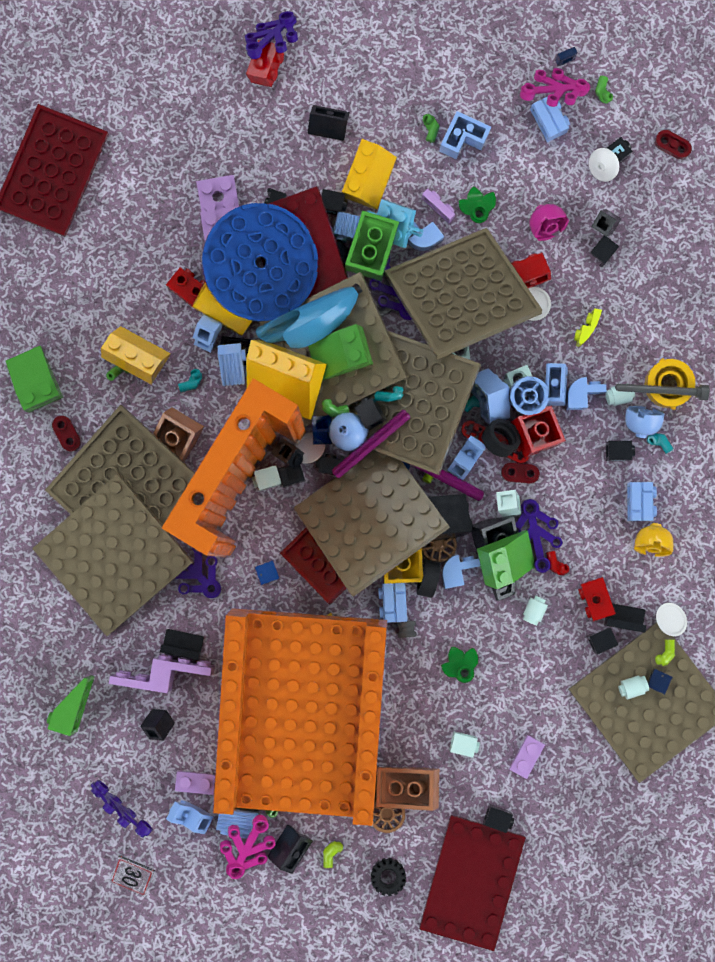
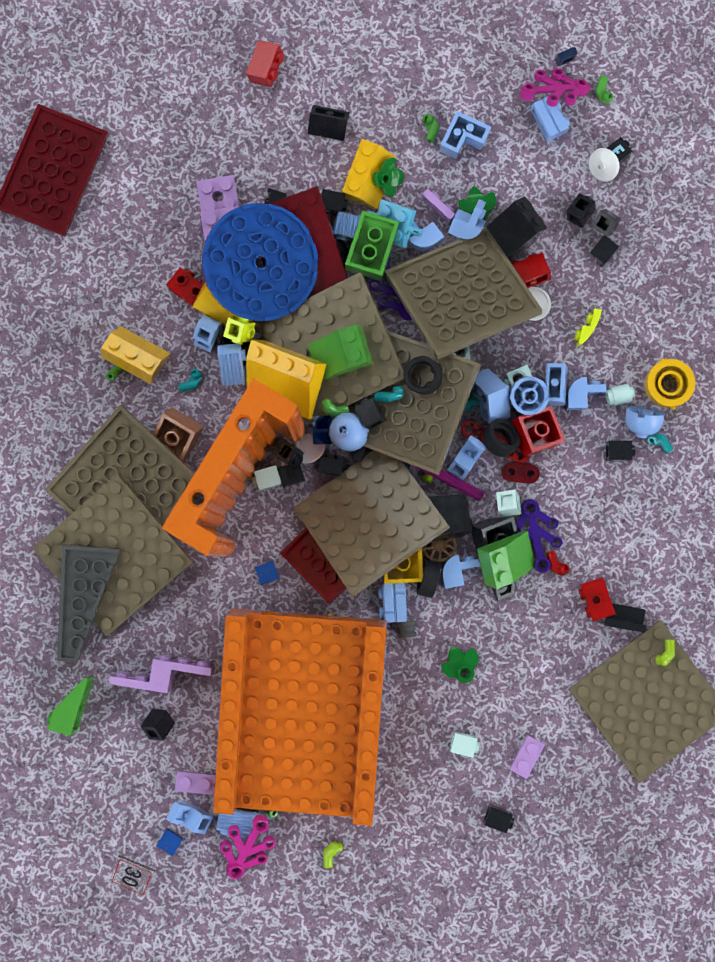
bright green slope [6,346,63,413] -> none
dark red plate [52,415,81,452] -> none
dark purple plant [91,780,153,838] -> none
black panel [160,629,204,660] -> none
dark purple plant [172,547,221,598] -> none
dark purple plant [245,11,298,59] -> none
dark azure piece [256,284,363,349] -> none
black panel [268,825,313,874] -> none
magenta axle [332,410,410,478] -> none
black tyre [371,858,406,896] -> none
medium nougat wheel [373,800,405,833] -> none
nougat slope [376,767,440,811] -> none
dark red plate [419,815,526,951] -> none
light aqua brick [523,595,548,626] -> none
dark pink cylinder [529,204,569,241] -> none
black panel [587,628,618,655] -> none
dark grey piece [615,384,710,400] -> none
light aqua brick [618,675,649,700] -> none
light blue brick [627,482,657,521] -> none
yellow cylinder [634,523,674,557] -> none
dark blue tile [648,668,673,695] -> none
dark red plate [655,130,692,160] -> none
white piece [656,603,687,636] -> none
none -> dark grey wing [57,544,121,662]
none -> blue tile [156,828,183,856]
none -> neon yellow brick [223,317,256,344]
none -> green plate [373,158,405,196]
none -> black tyre [403,356,443,395]
none -> light blue brick [448,199,487,239]
none -> black slope [486,196,547,258]
none -> black brick [567,193,596,229]

